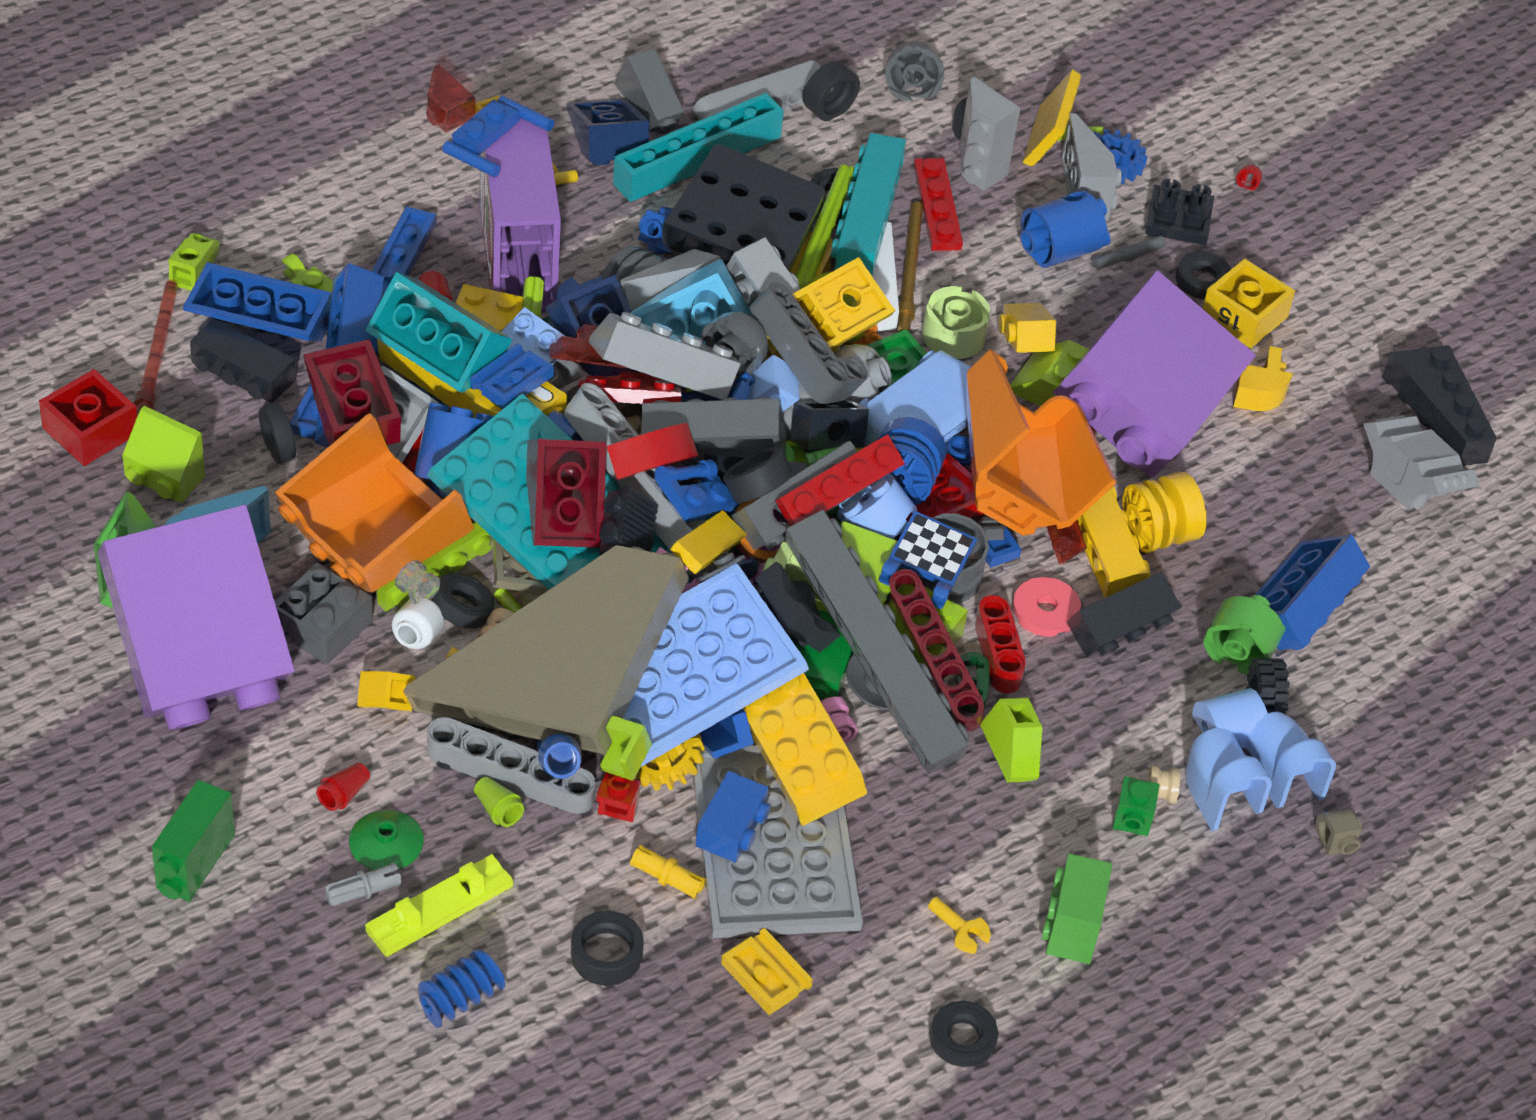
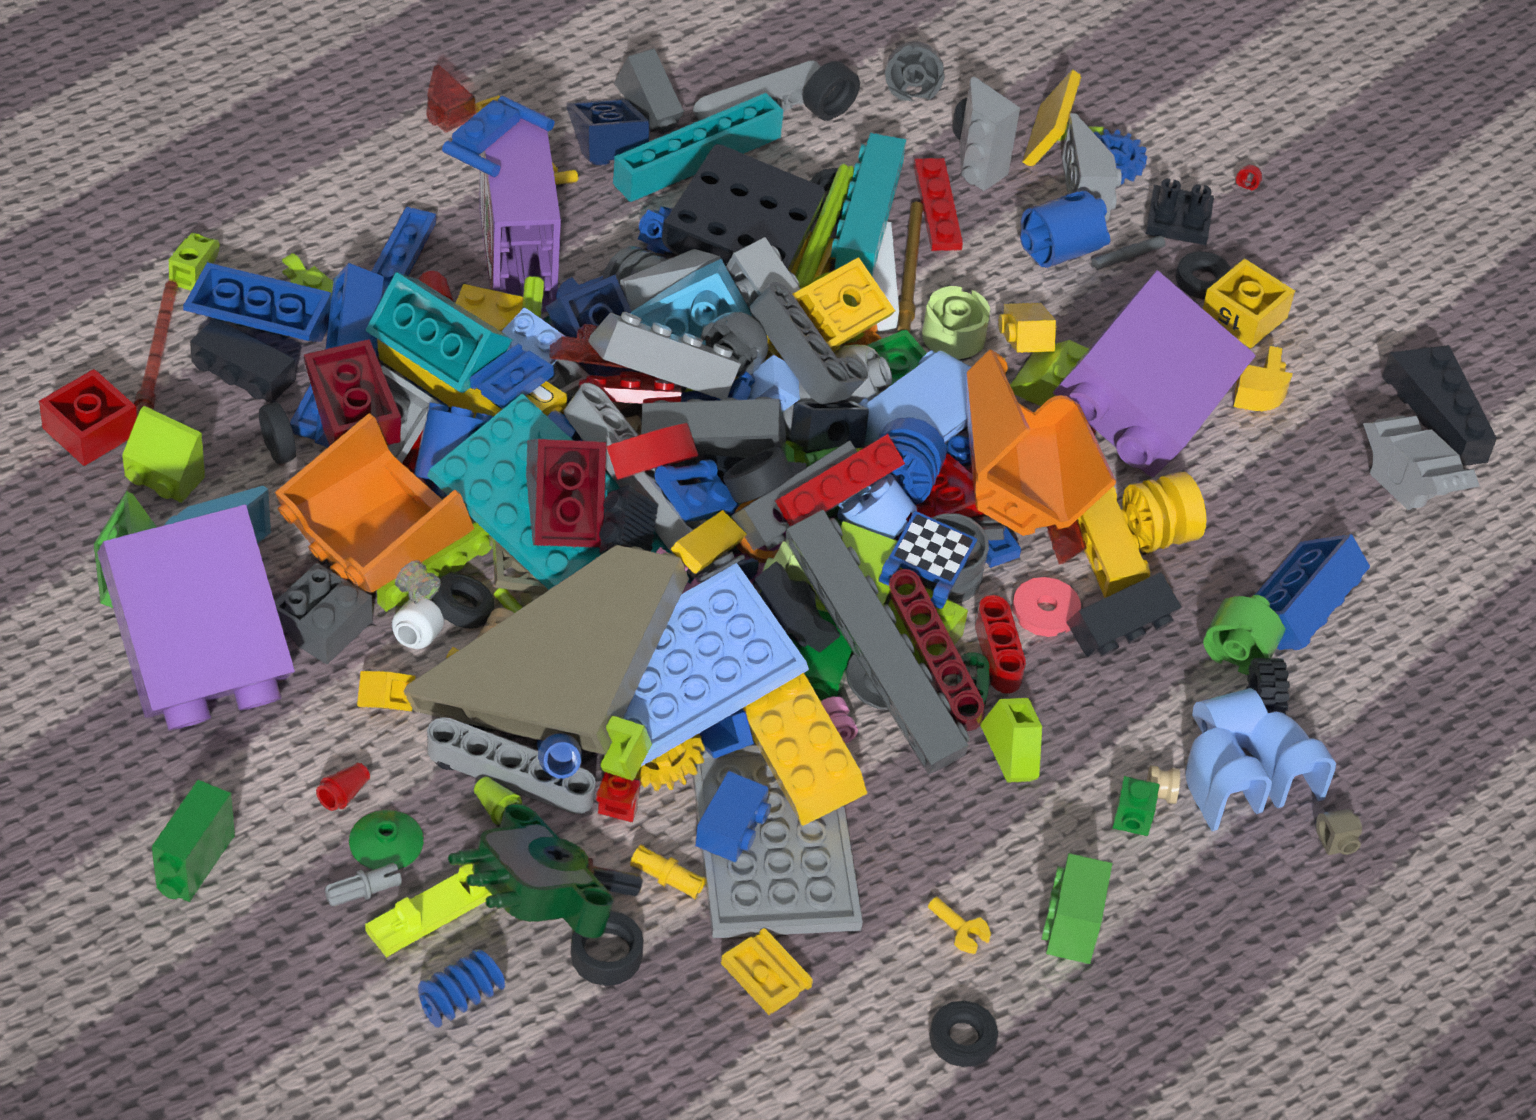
none -> dark green piece [448,804,642,938]

